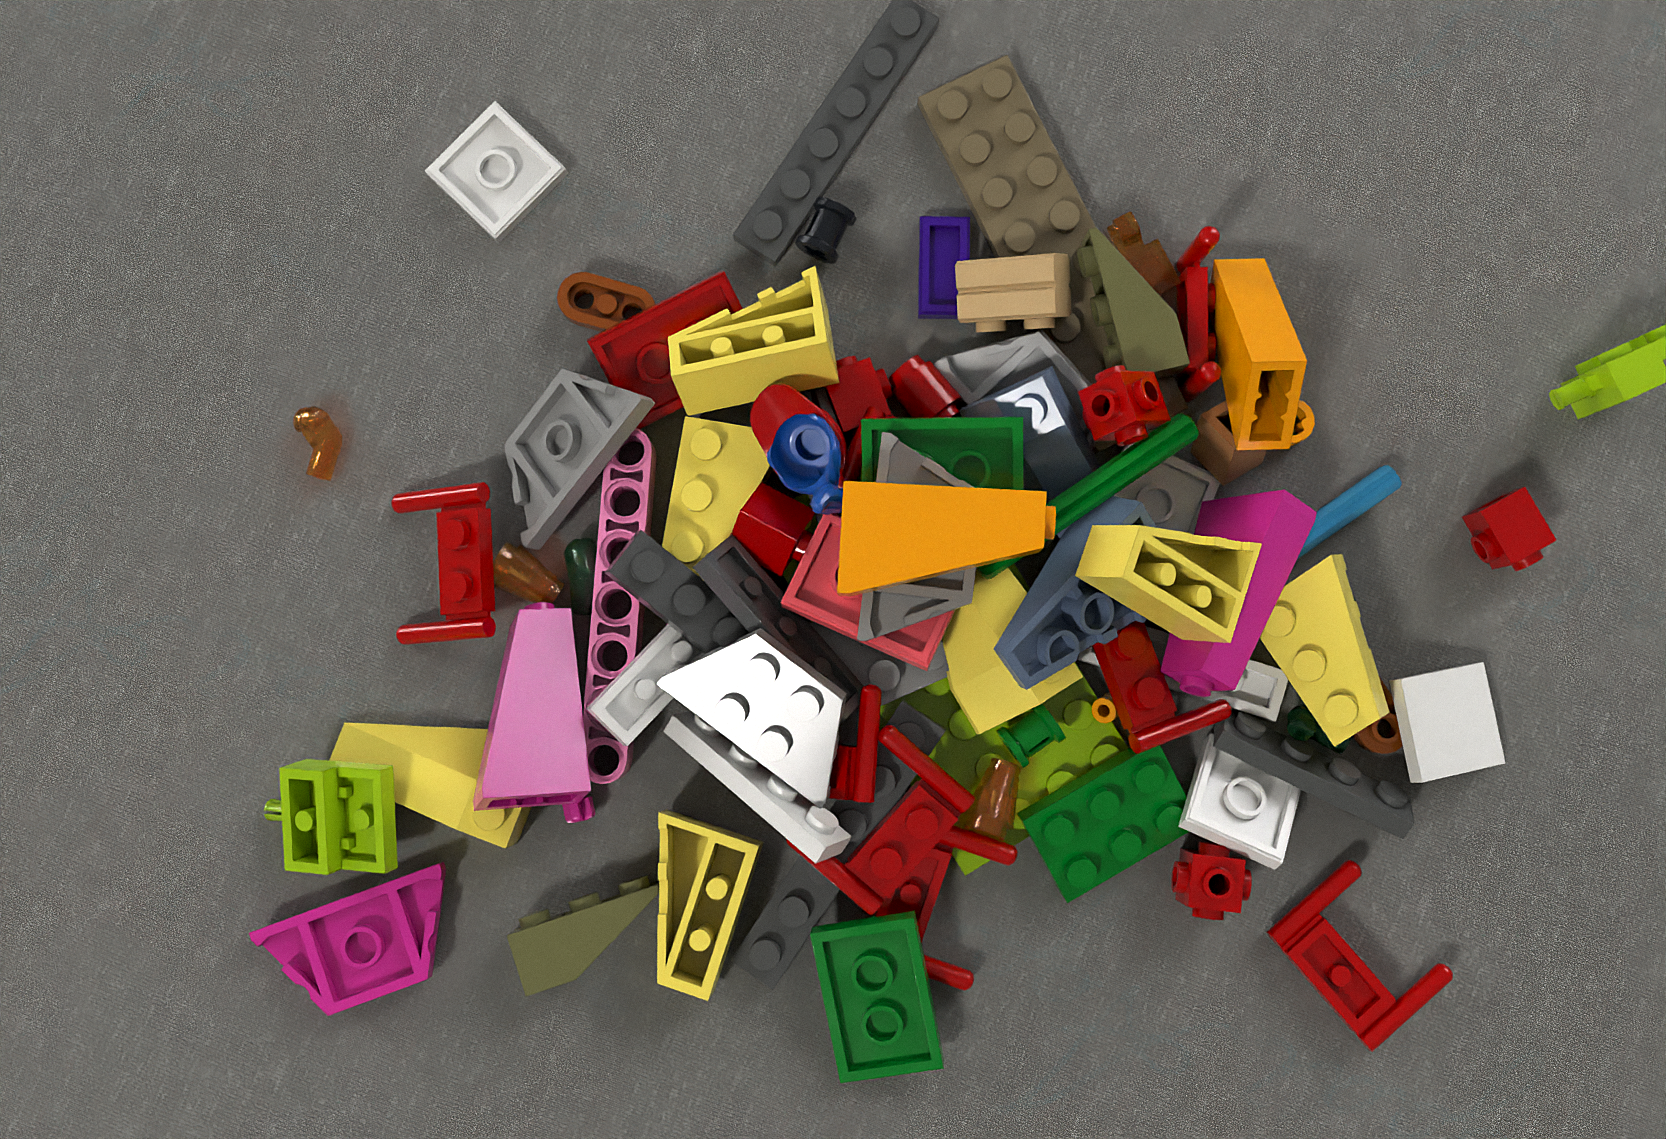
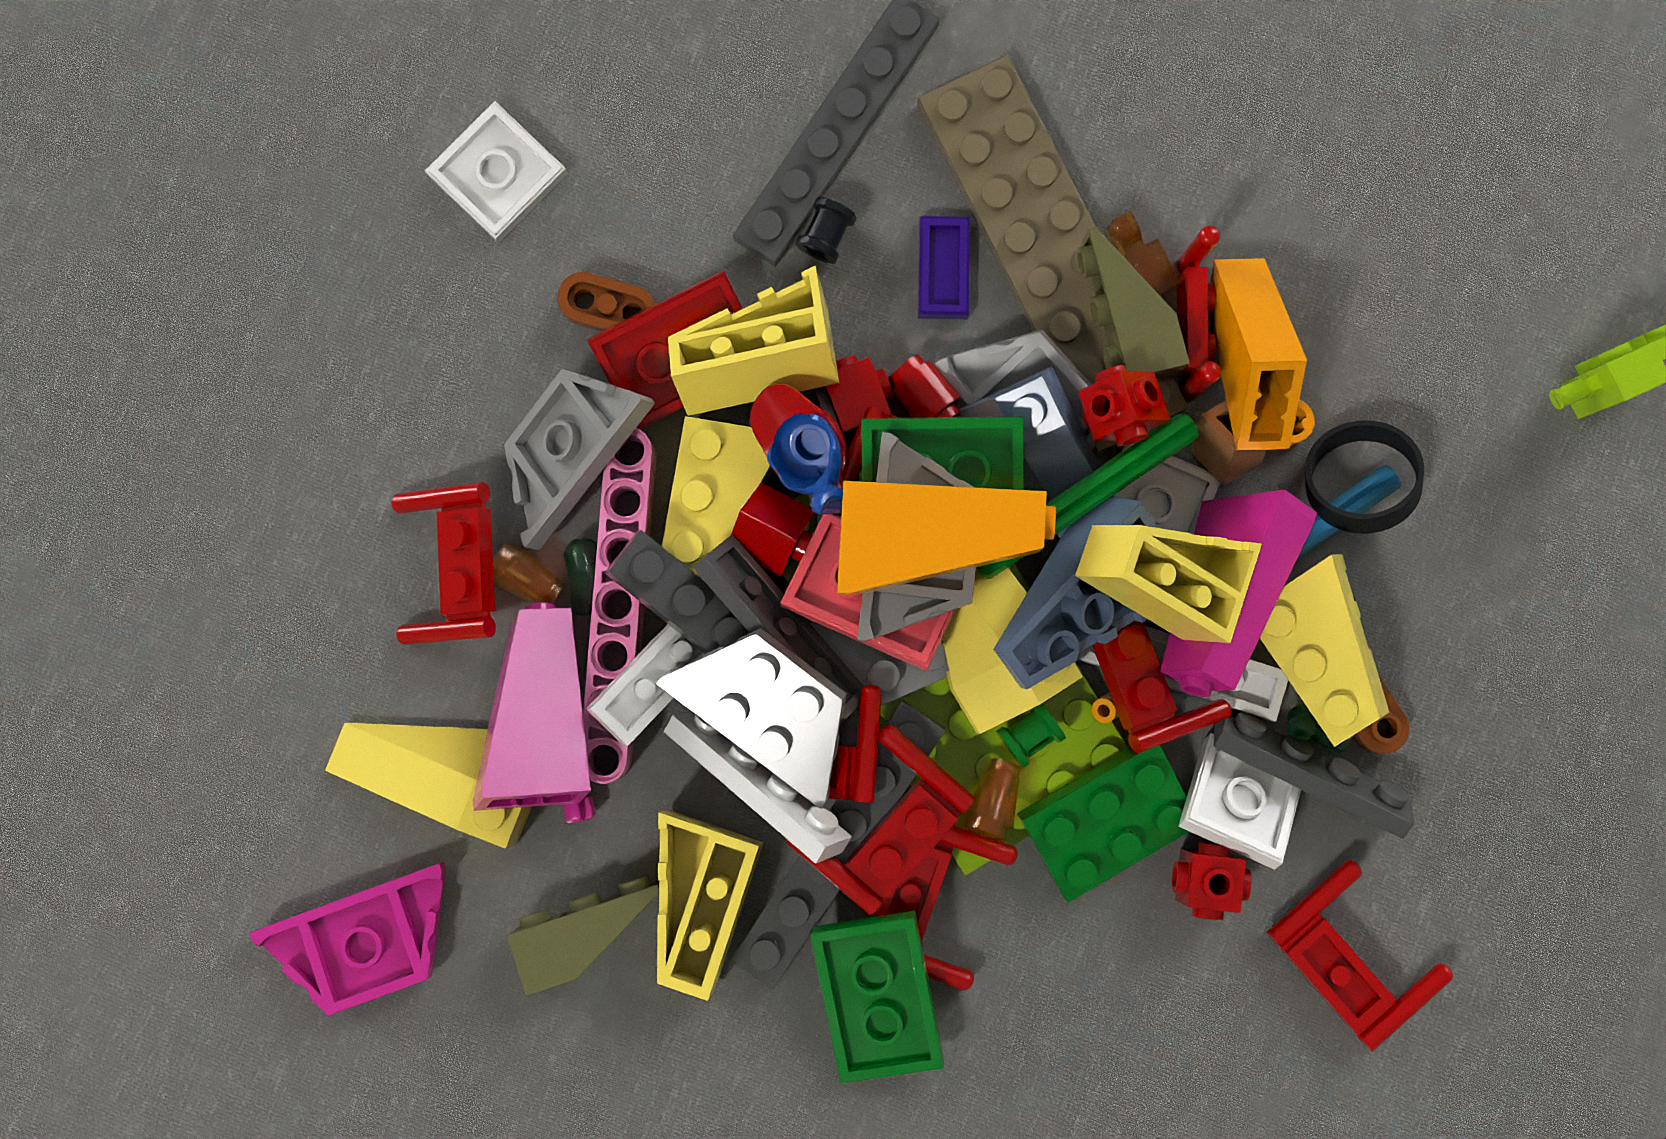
lime plate [264,759,398,875] -> none
clear orange arm [293,406,343,482] -> none
tan brick [955,253,1072,332] -> none
white tile [1389,662,1505,783] -> none
red brick [1462,486,1557,572] -> none
none -> black tyre [1305,420,1424,534]

